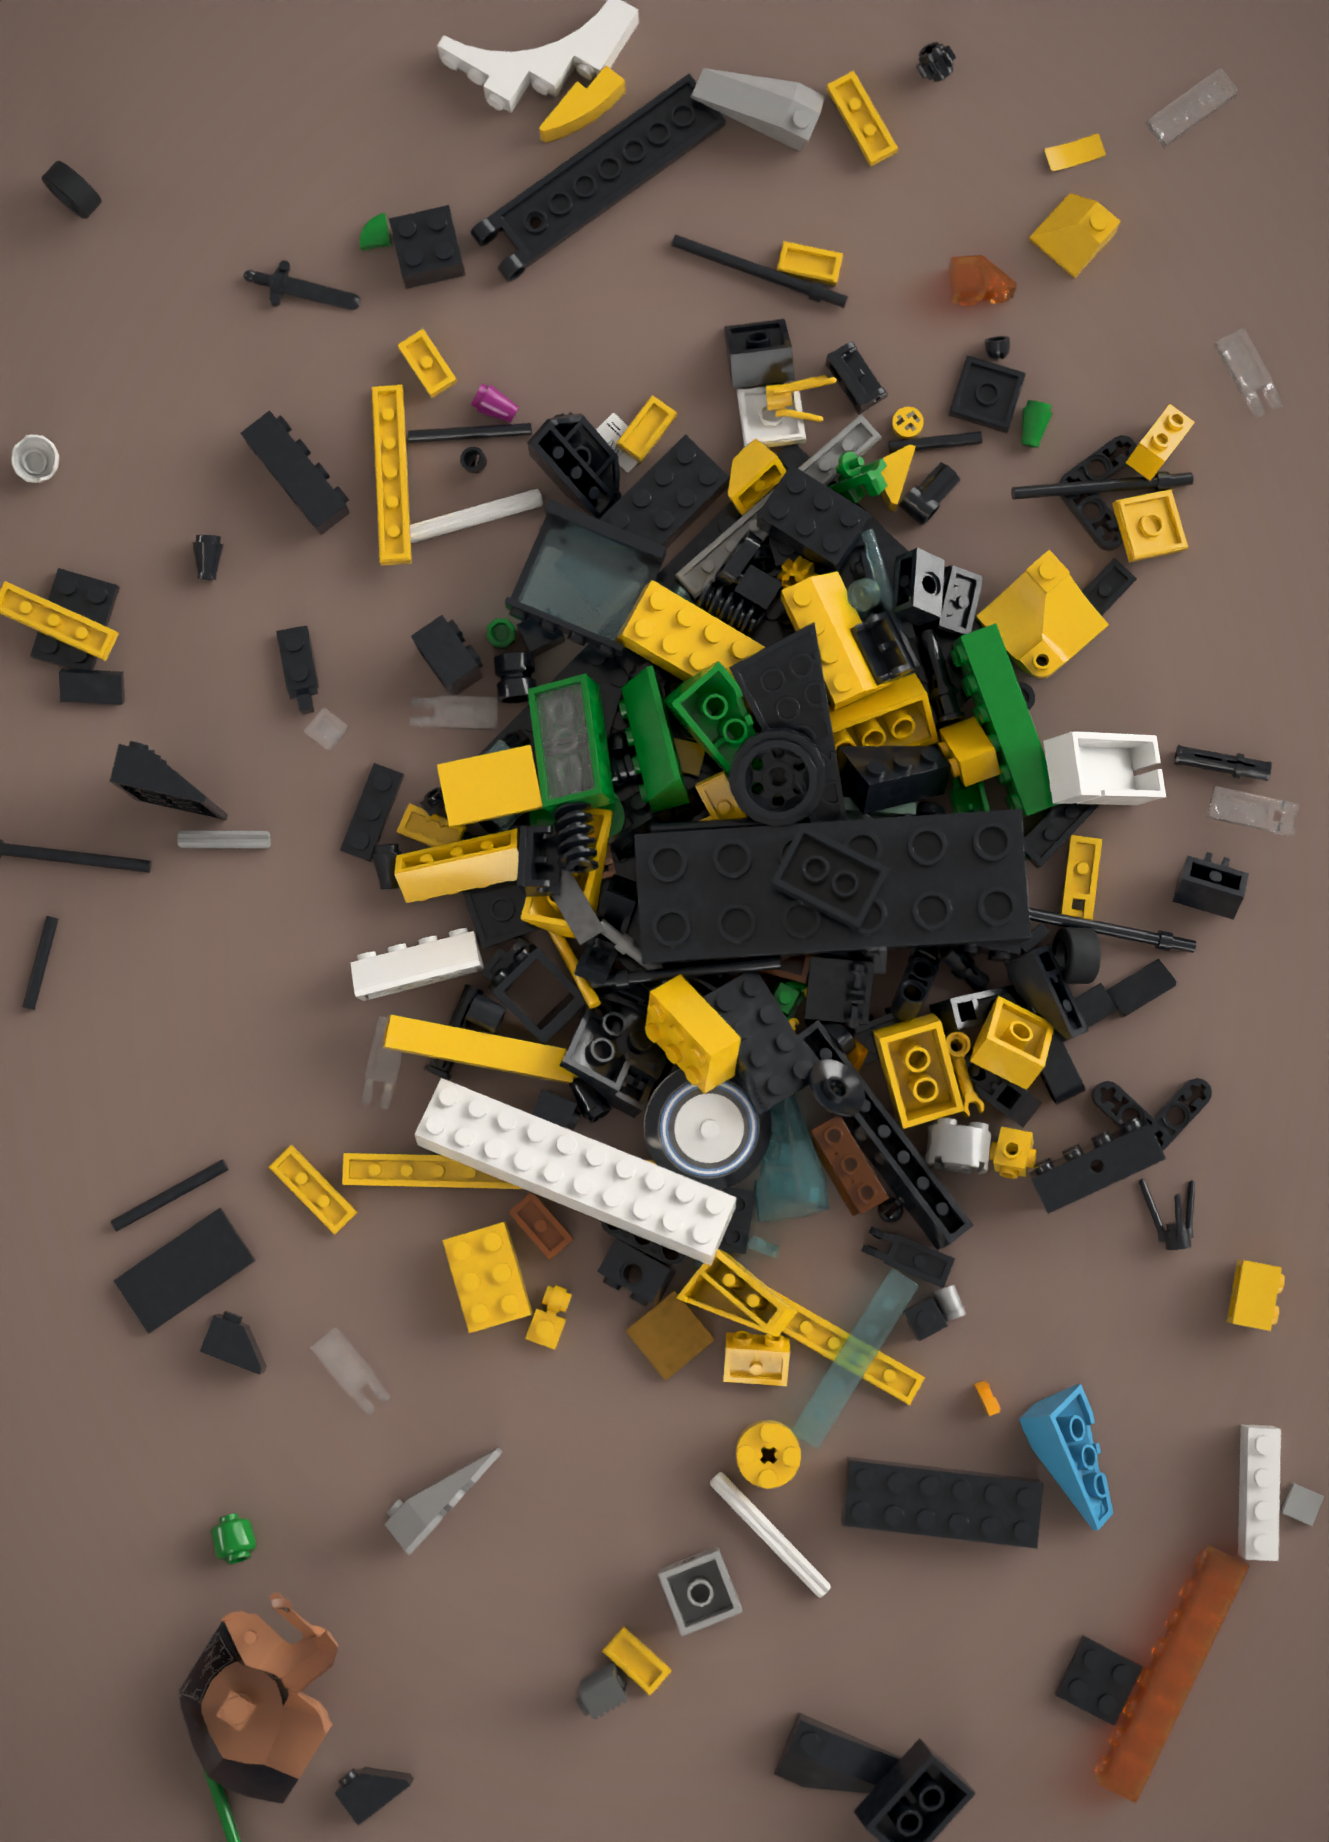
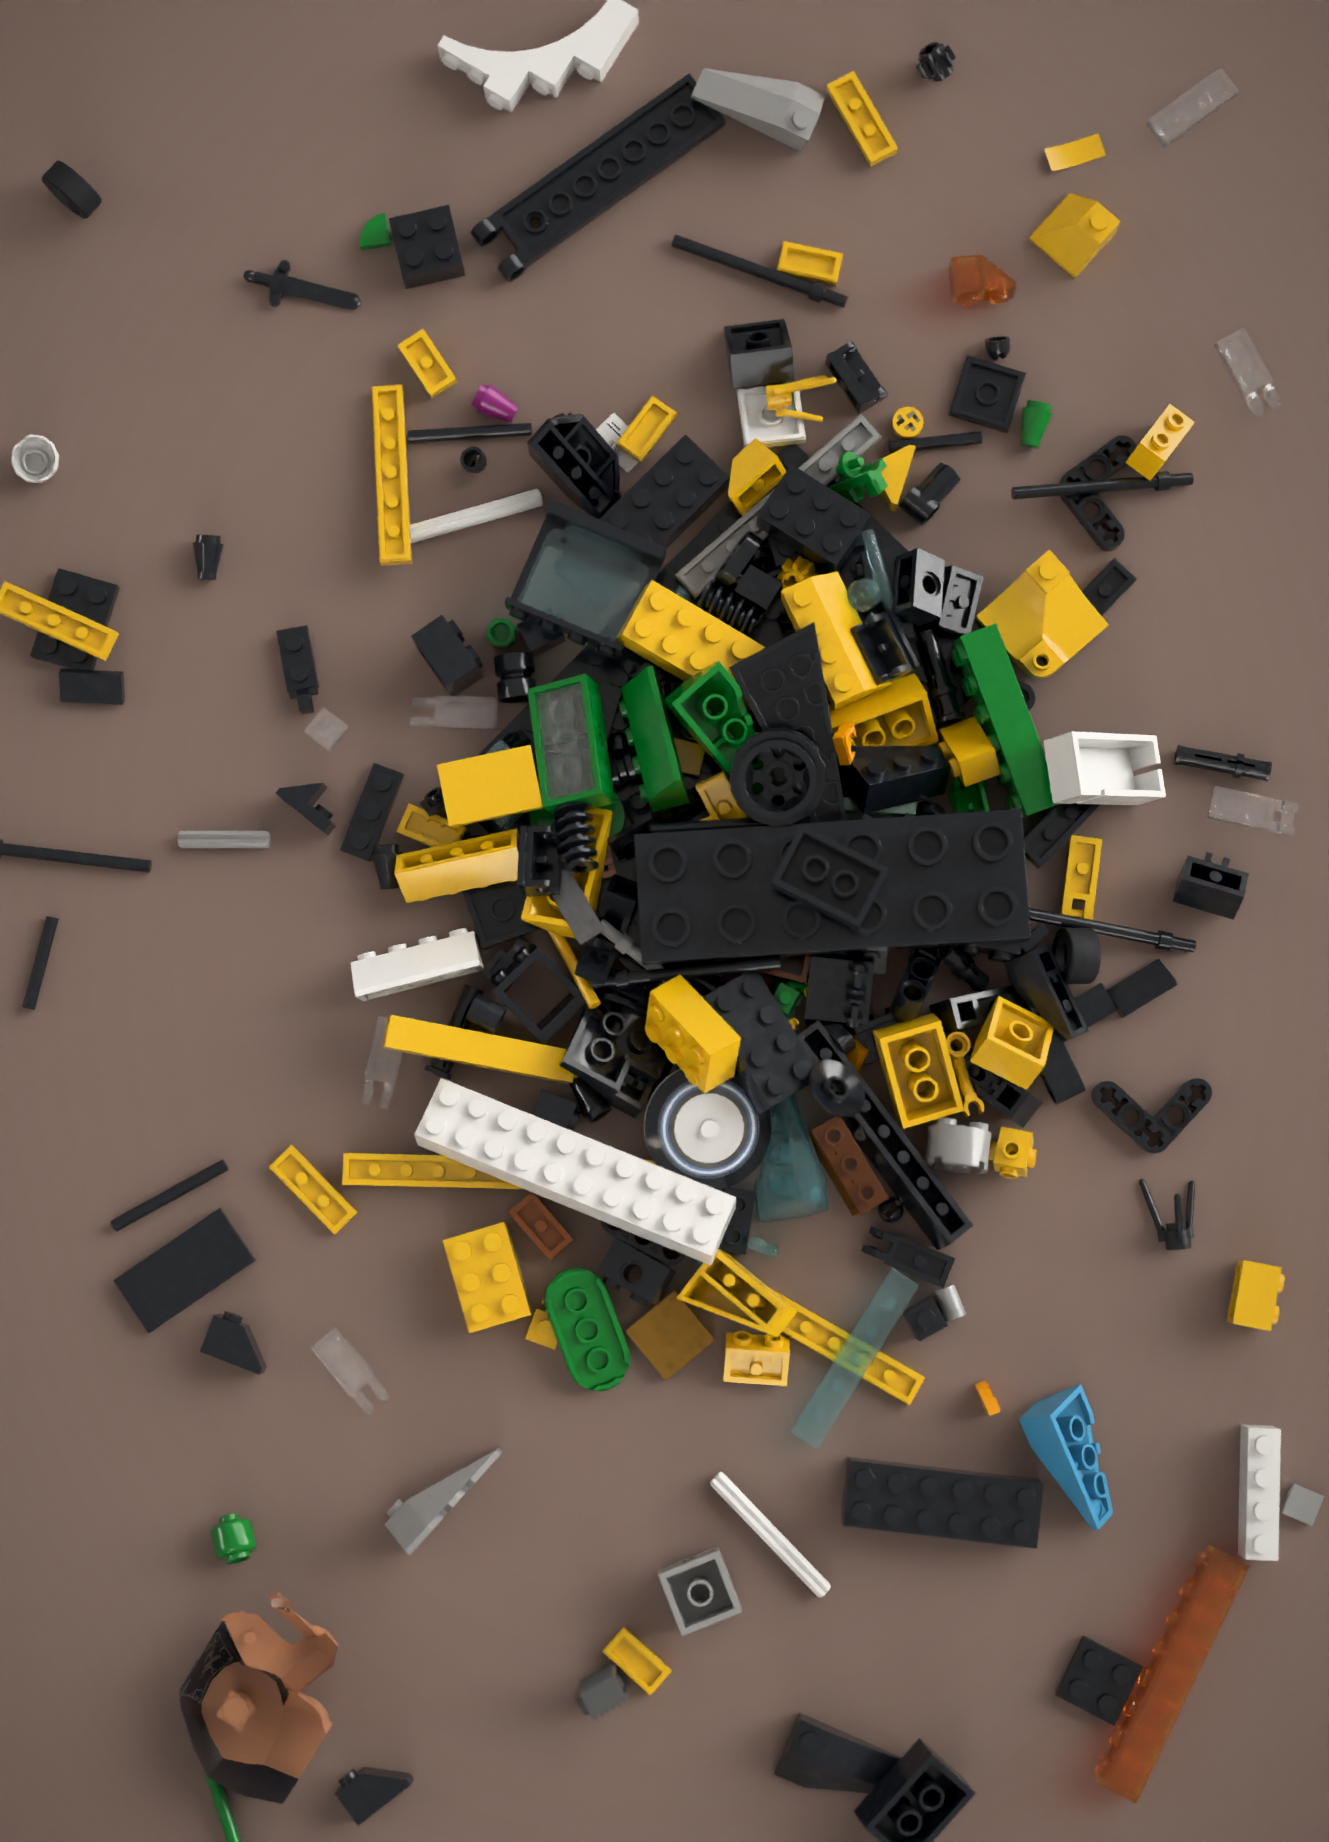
black slope [109,741,228,820] -> none
black brick [240,410,350,535] -> none
yellow slope [539,66,626,143] -> none
yellow brick [736,1420,801,1489] -> none
black brick [1029,1117,1166,1214] -> none
yellow tile [1112,489,1188,562] -> none
none -> black slope [276,783,336,836]
none -> green tile [544,1267,630,1392]
none -> light orange tile [832,721,856,765]

